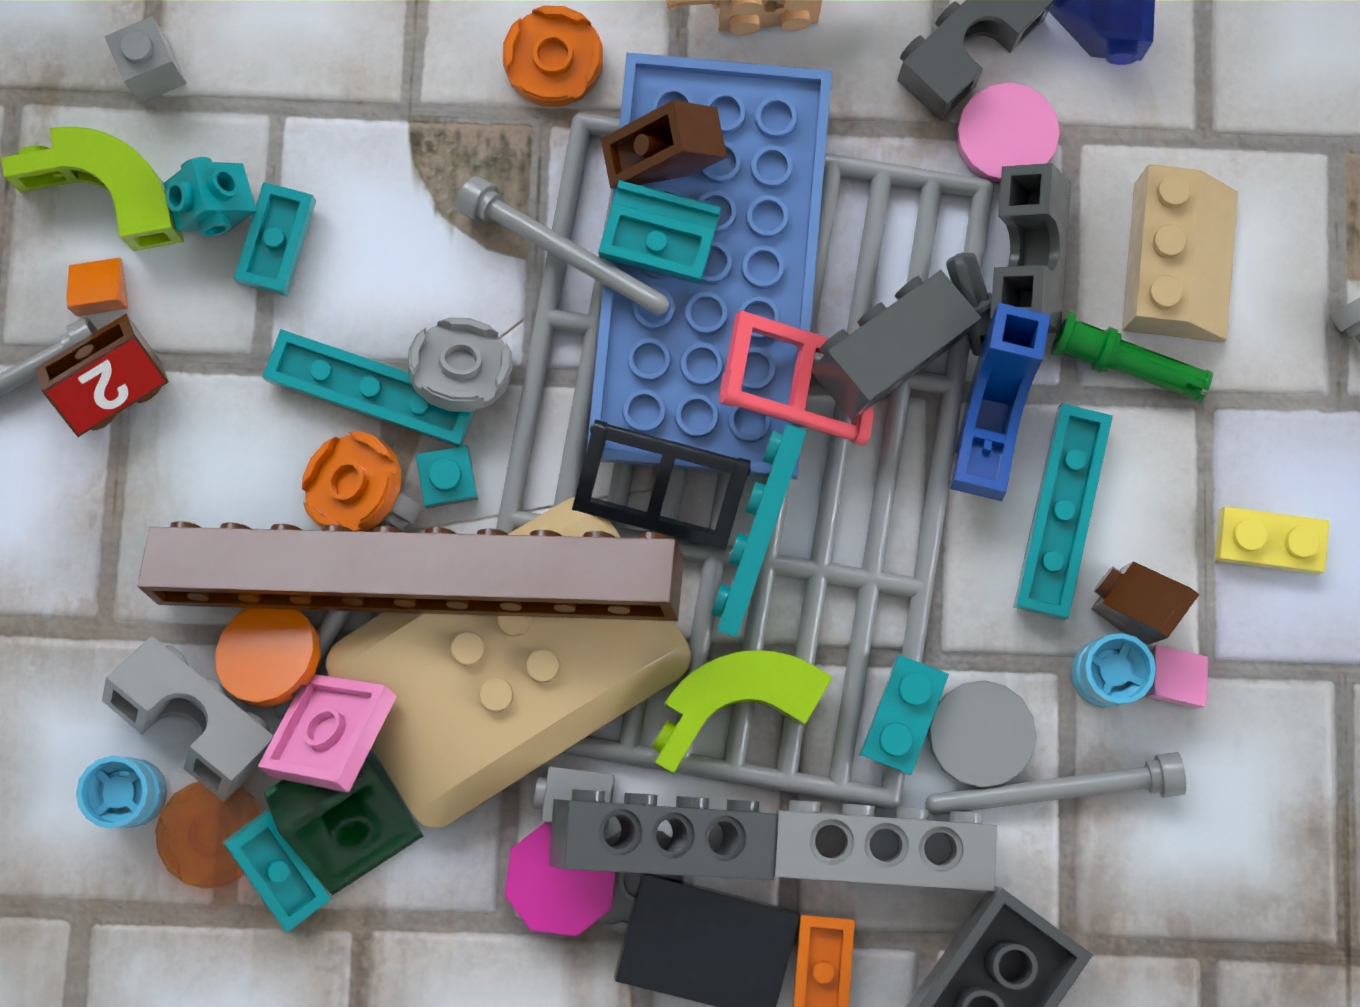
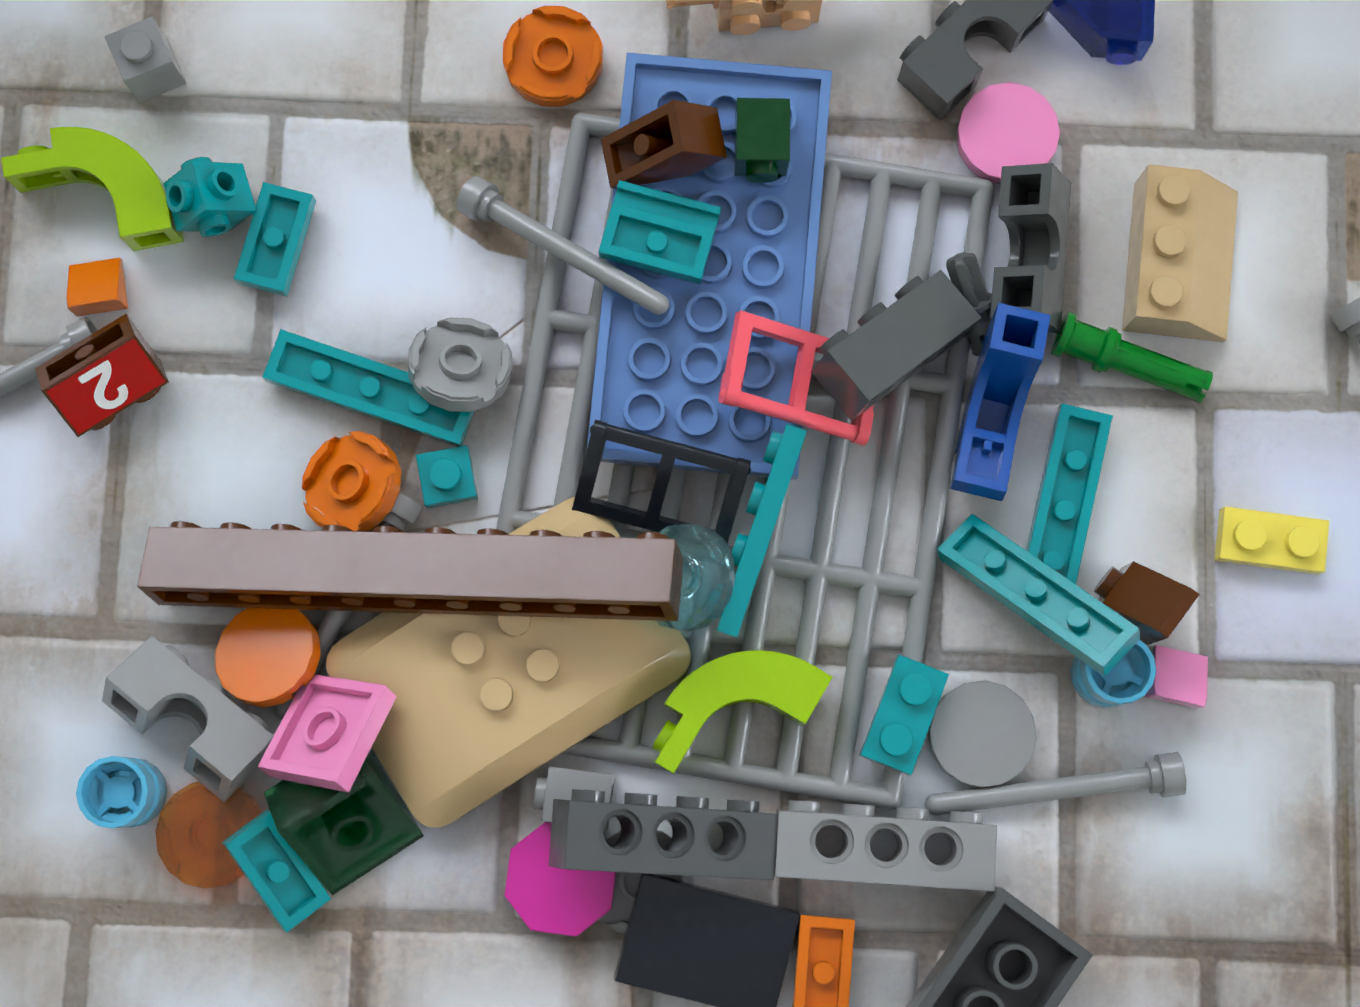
none -> clear light blue tile [656,523,736,631]
none -> dark green brick [734,98,790,183]
none -> teal plate [937,514,1140,677]

